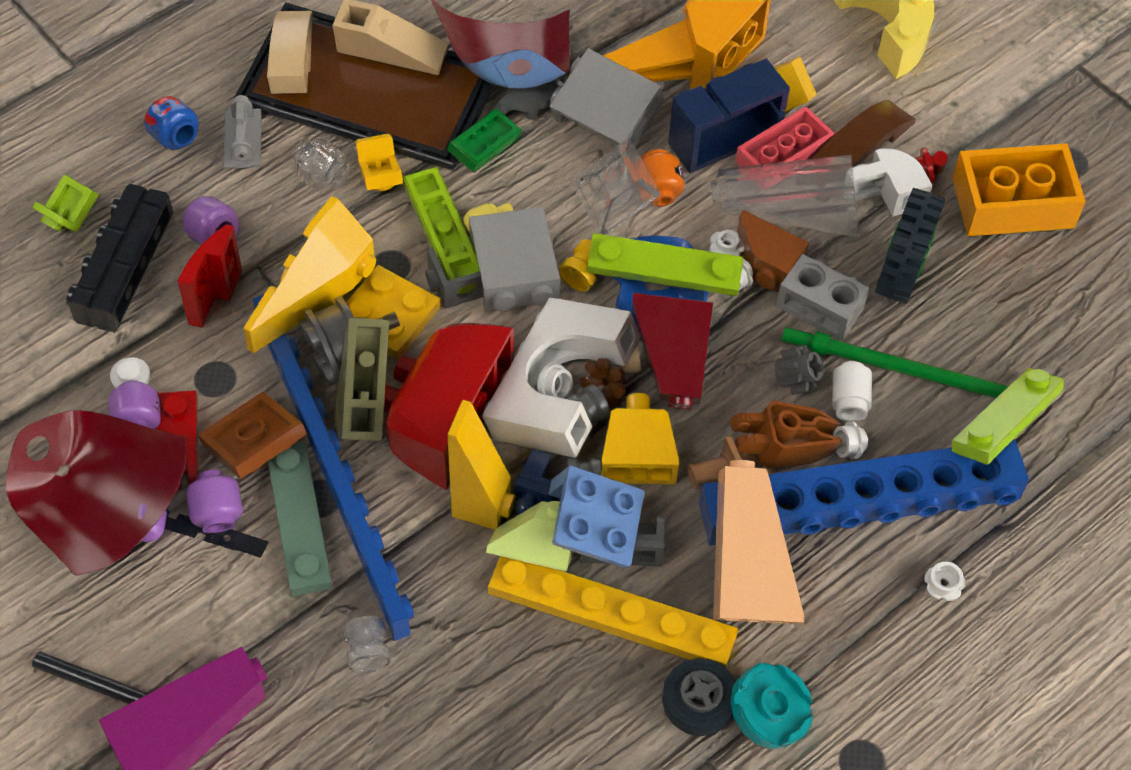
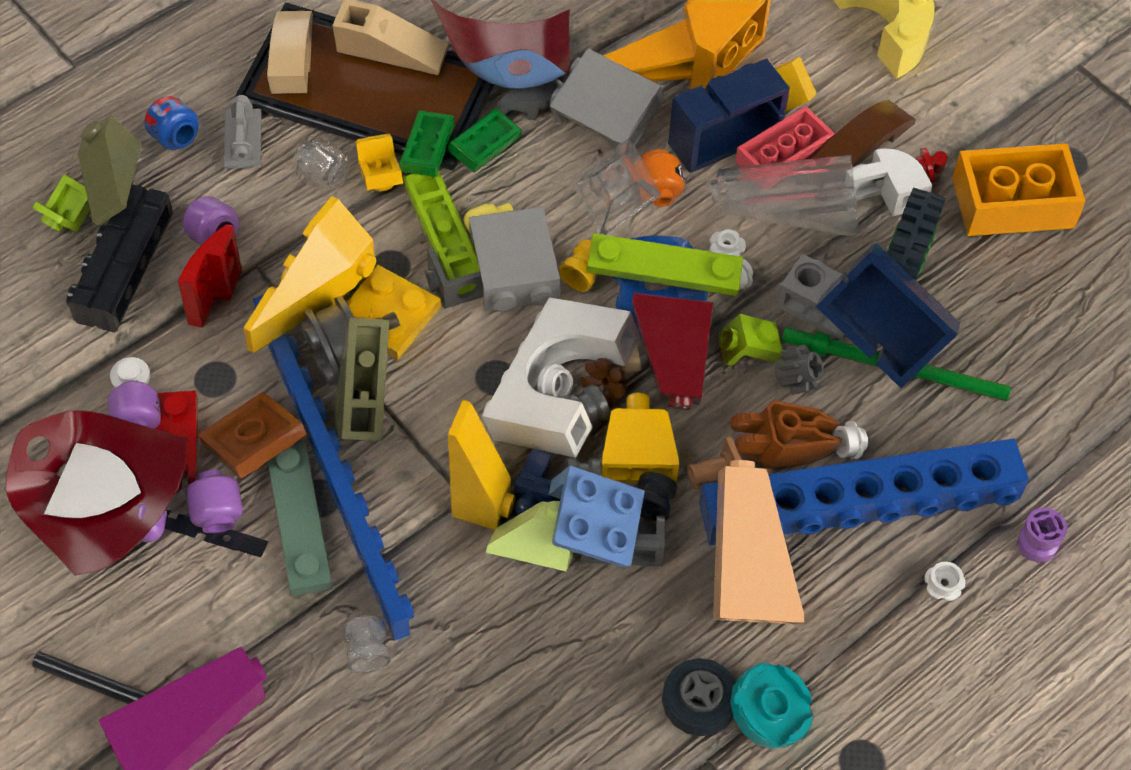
red hips [384,323,514,490] -> none
yellow plate [488,556,739,668] -> none
dark orange slope [737,210,809,293] -> none
white brick [832,361,872,422] -> none
lime plate [952,368,1064,465] -> none
none -> white sticker [44,443,141,518]
none -> olive slope [78,114,141,226]
none -> green plate [400,110,455,177]
none -> black wheel [637,472,678,521]
none -> lime bracket [718,314,782,366]
none -> dark blue piece [816,242,960,388]
none -> medium lavender wheel [1017,508,1067,562]

